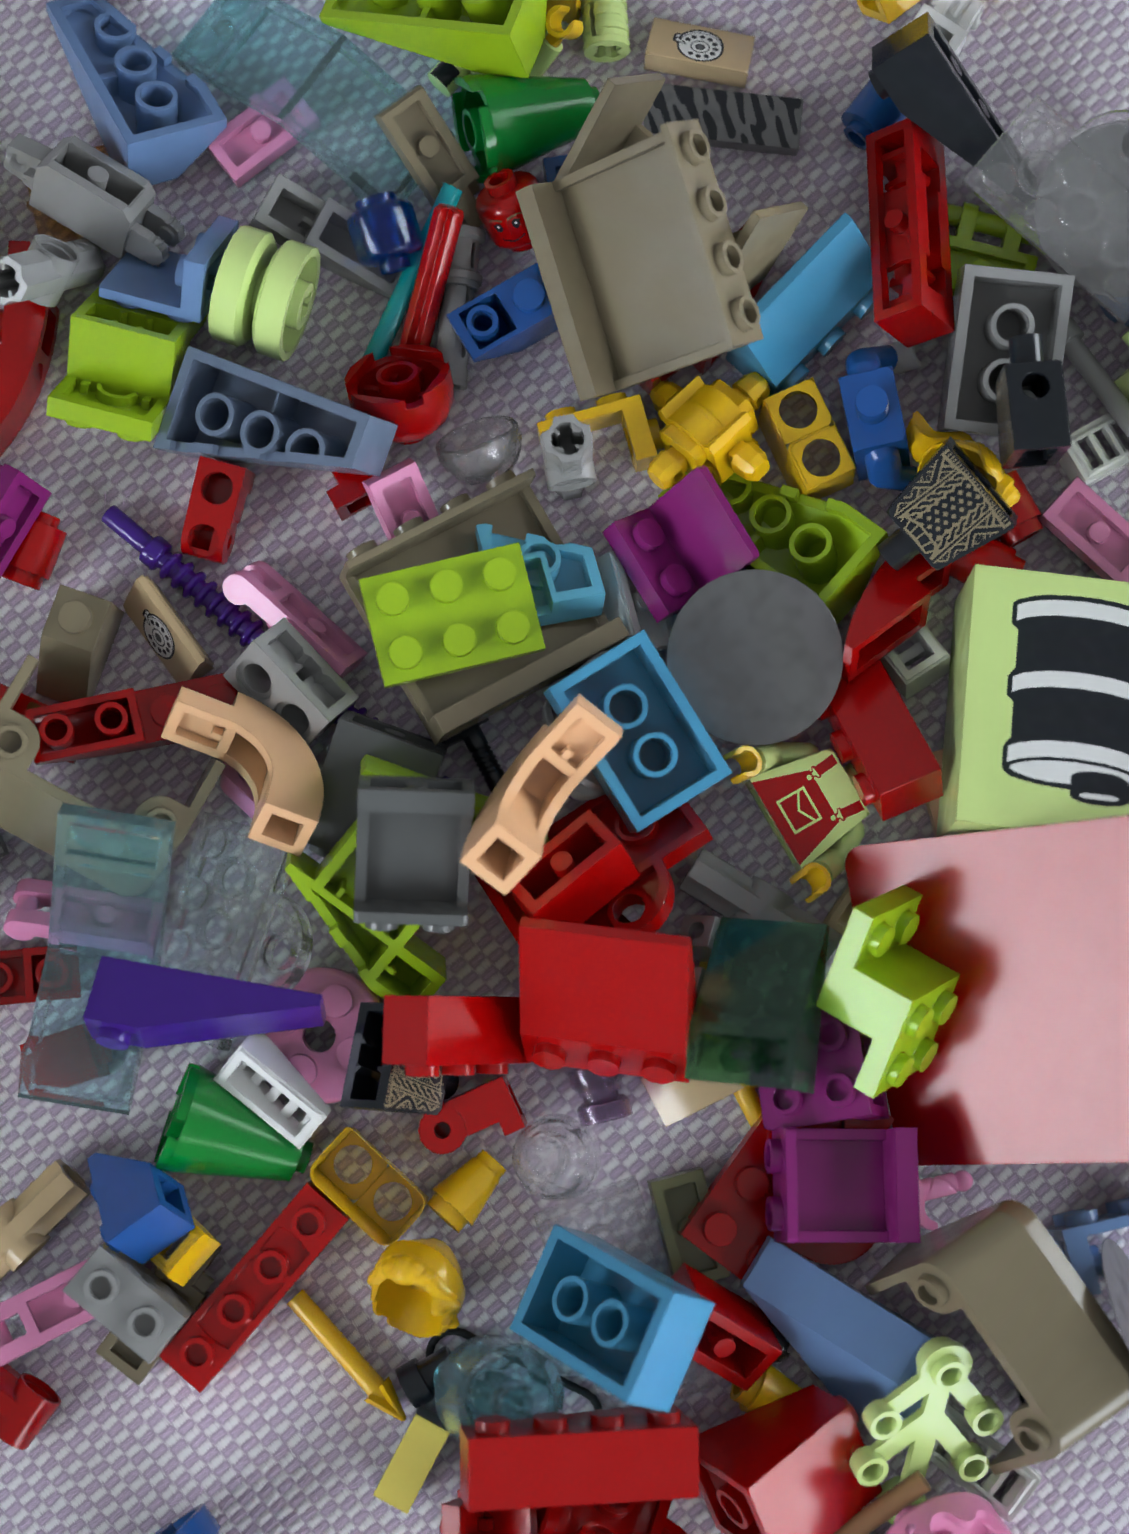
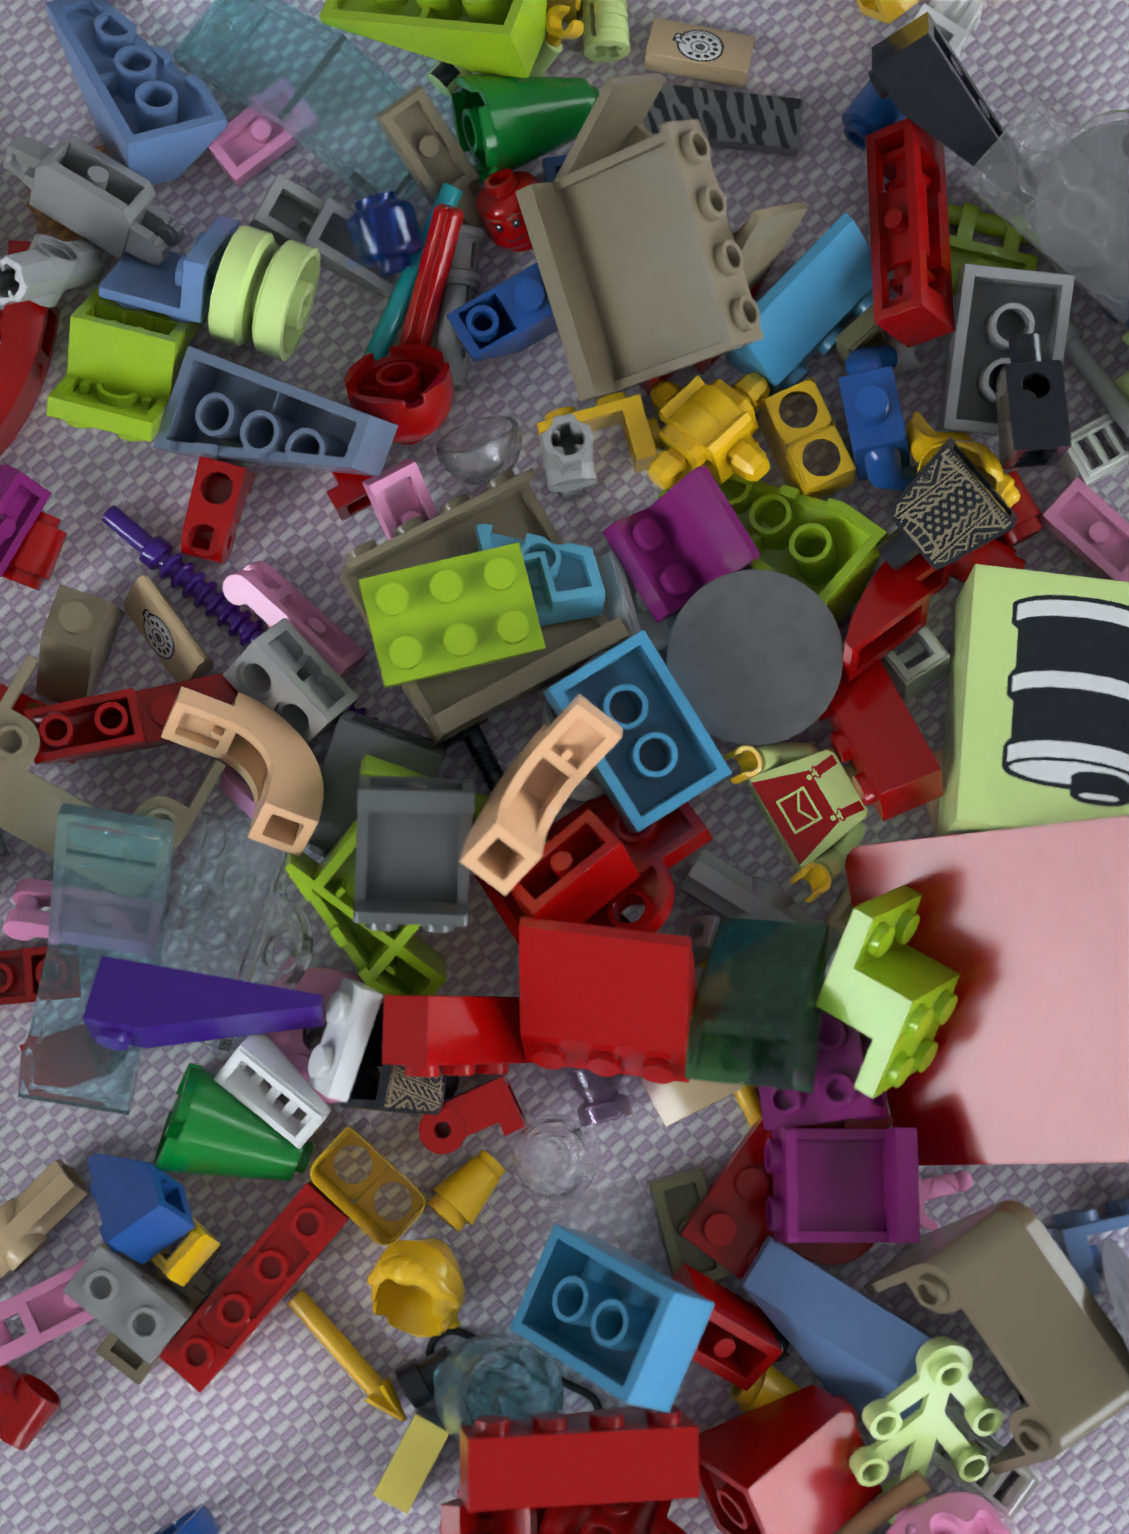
none -> white plate [308,977,383,1103]
none -> olive tile [836,304,889,367]

